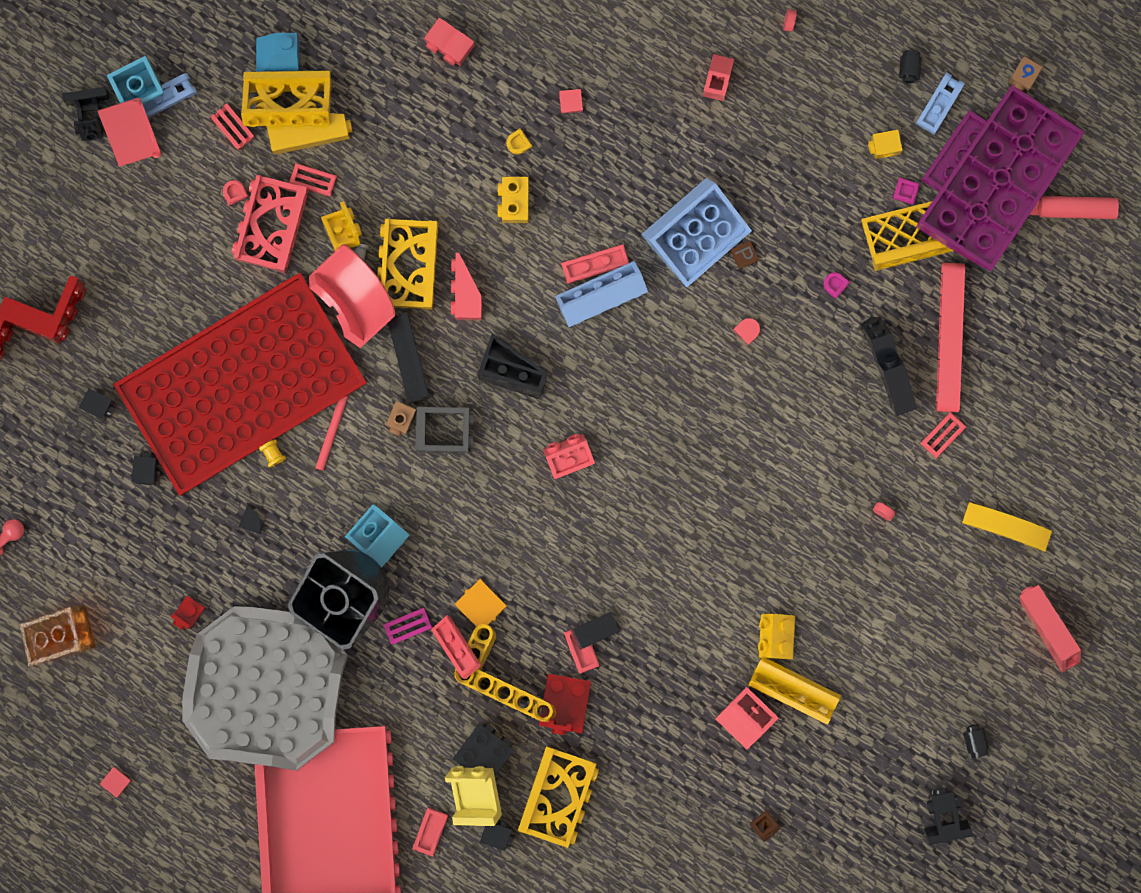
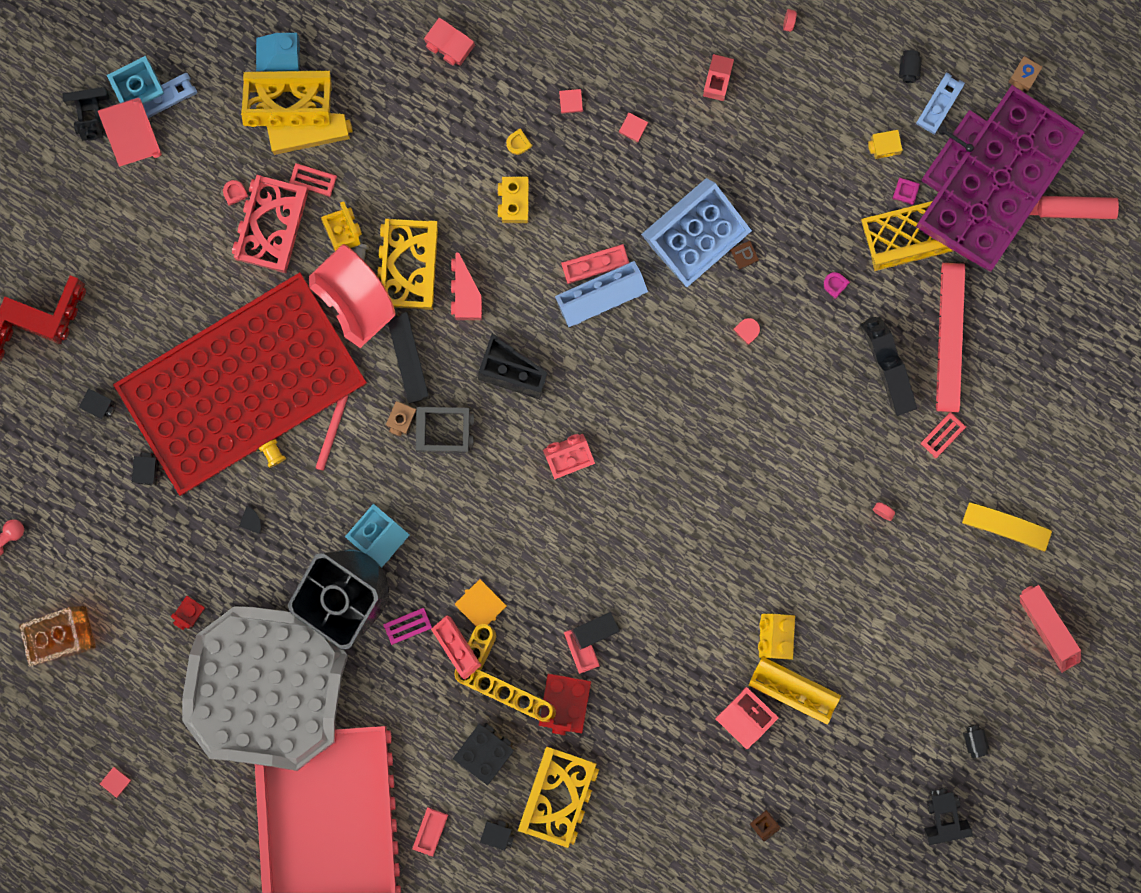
coral tile [211,103,255,151] -> none
light yellow panel [445,766,502,826] -> none
none -> coral tile [619,113,648,142]
none -> black hinge [938,125,974,152]

